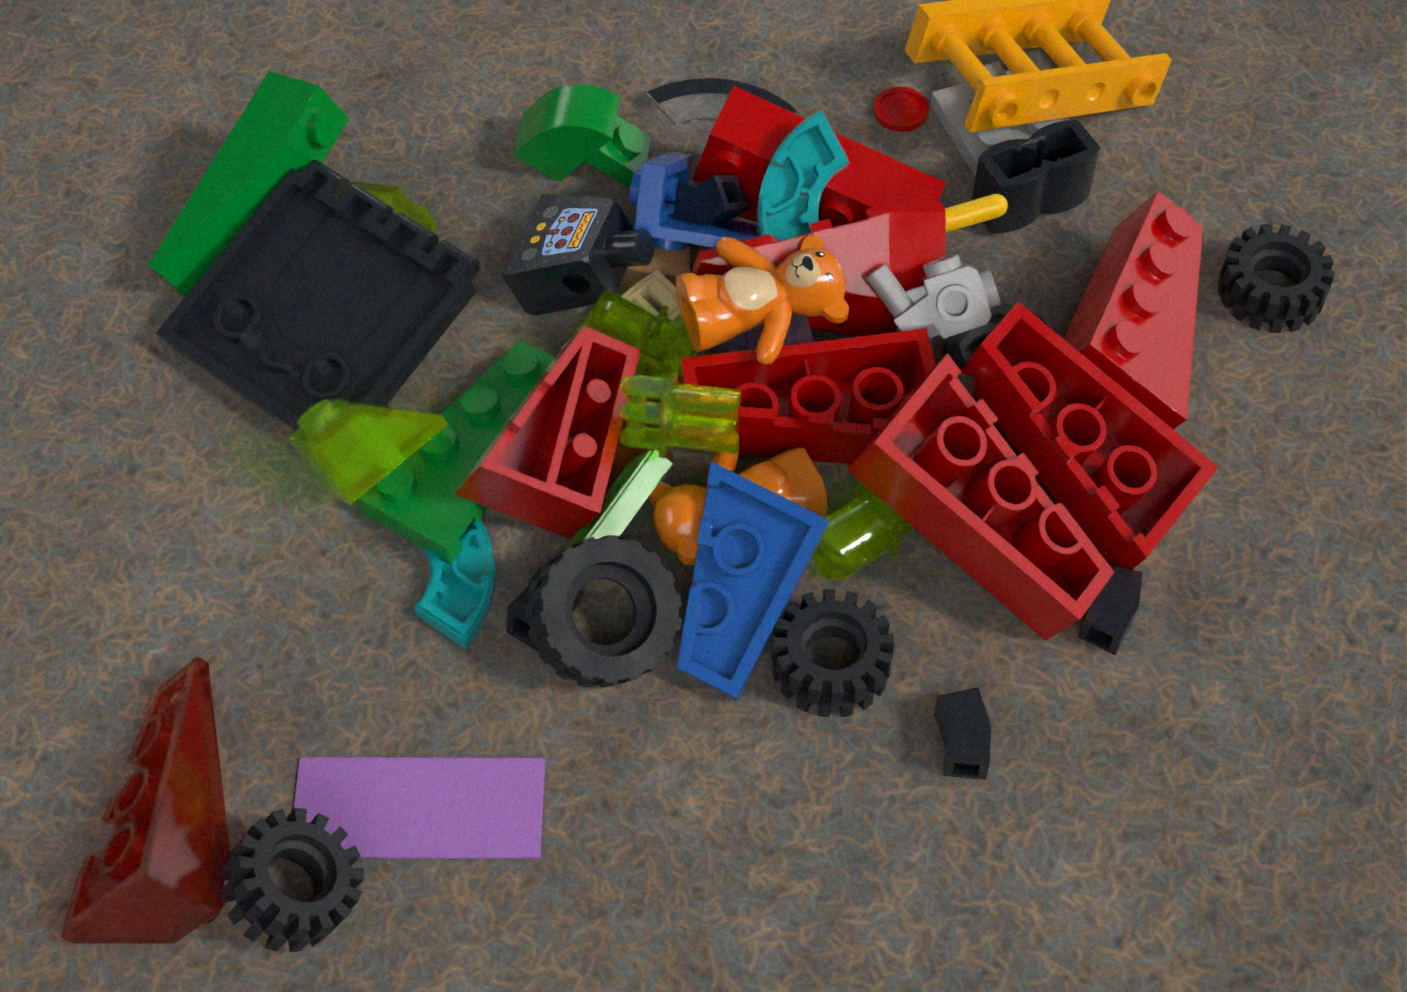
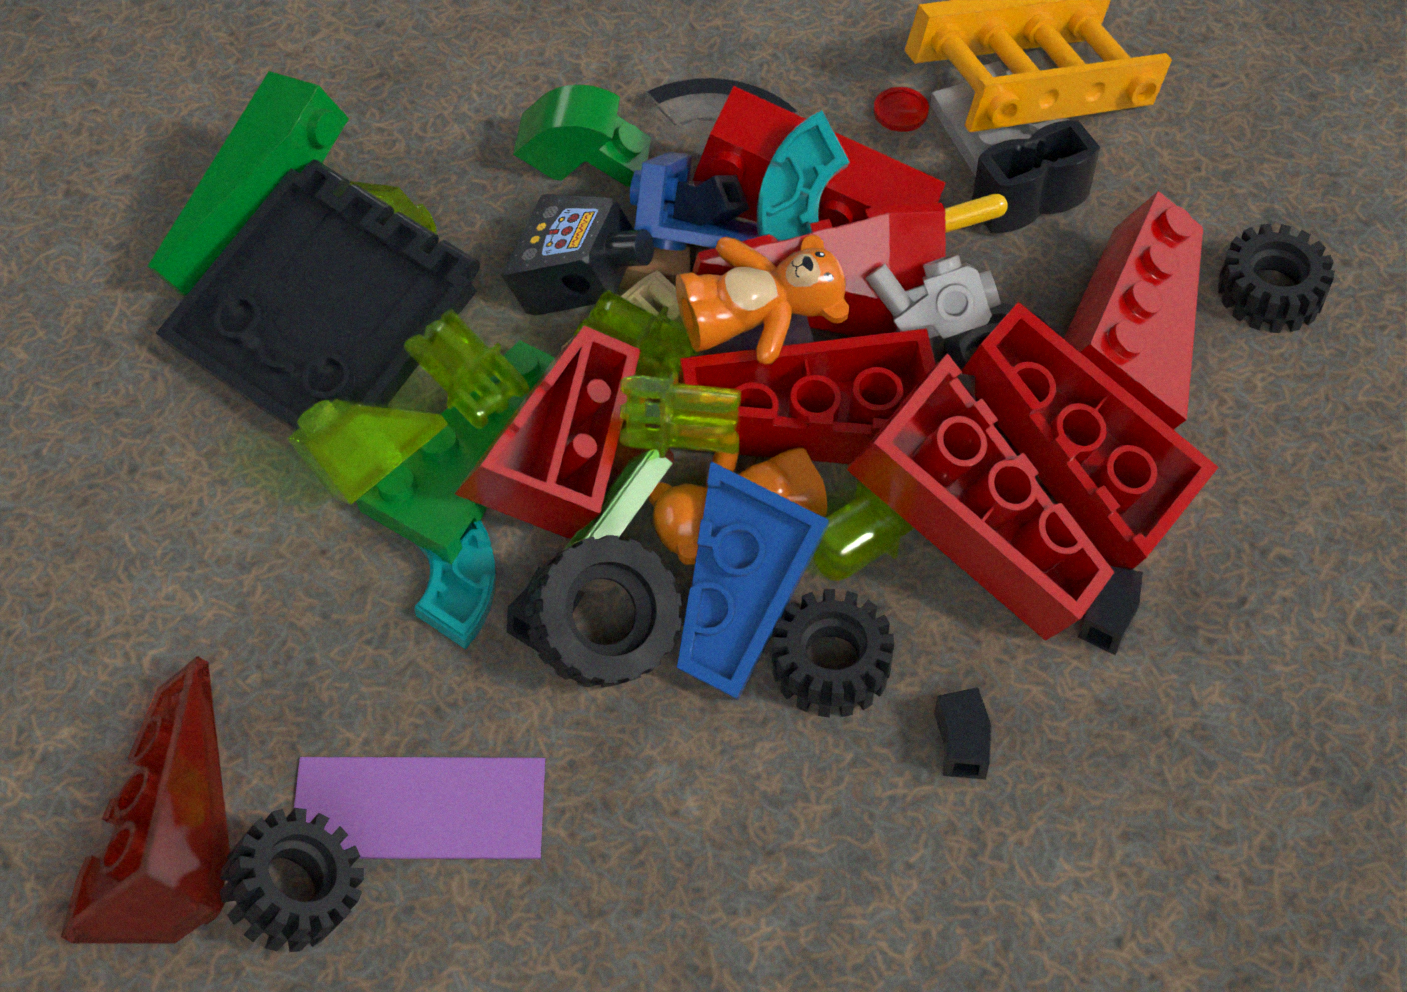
none -> clear neon green arm [403,308,529,429]

